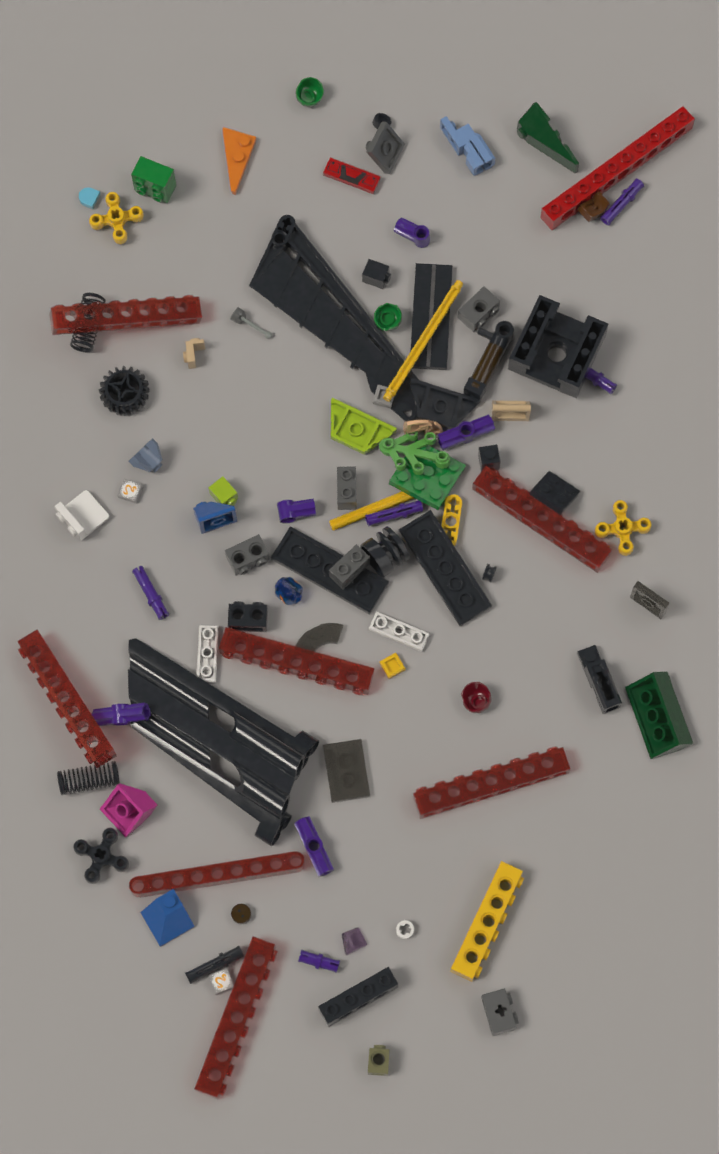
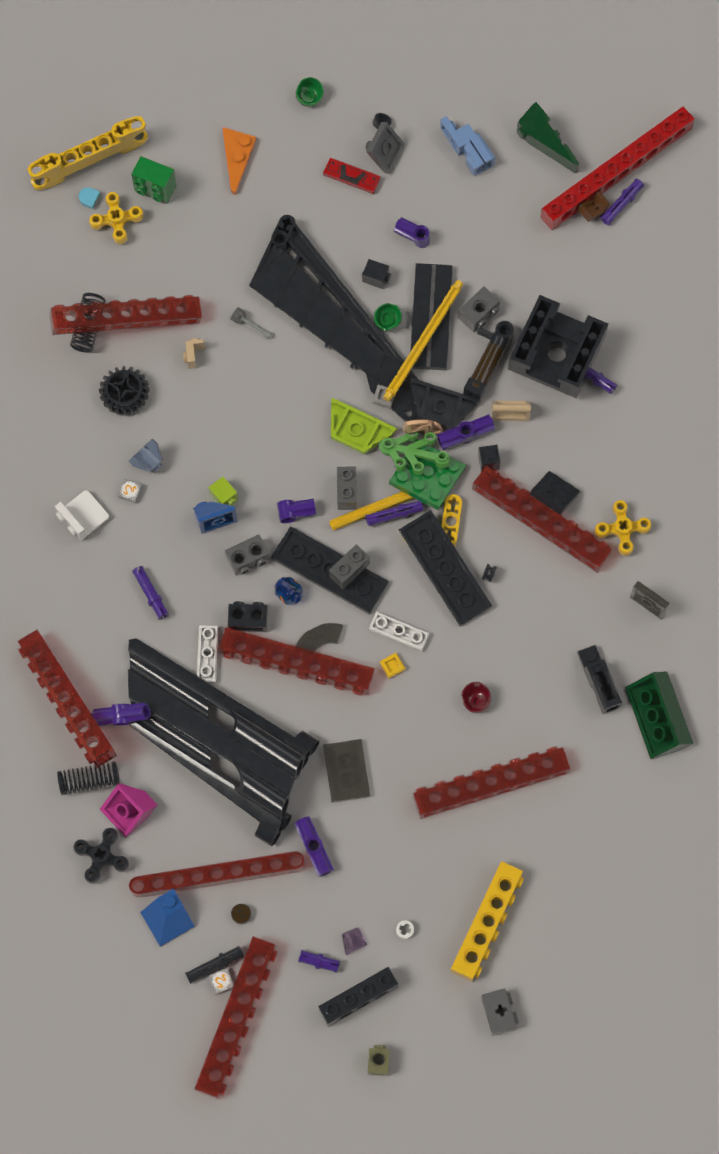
black wheel [360,526,410,577] -> none
none -> yellow piece [27,116,148,190]

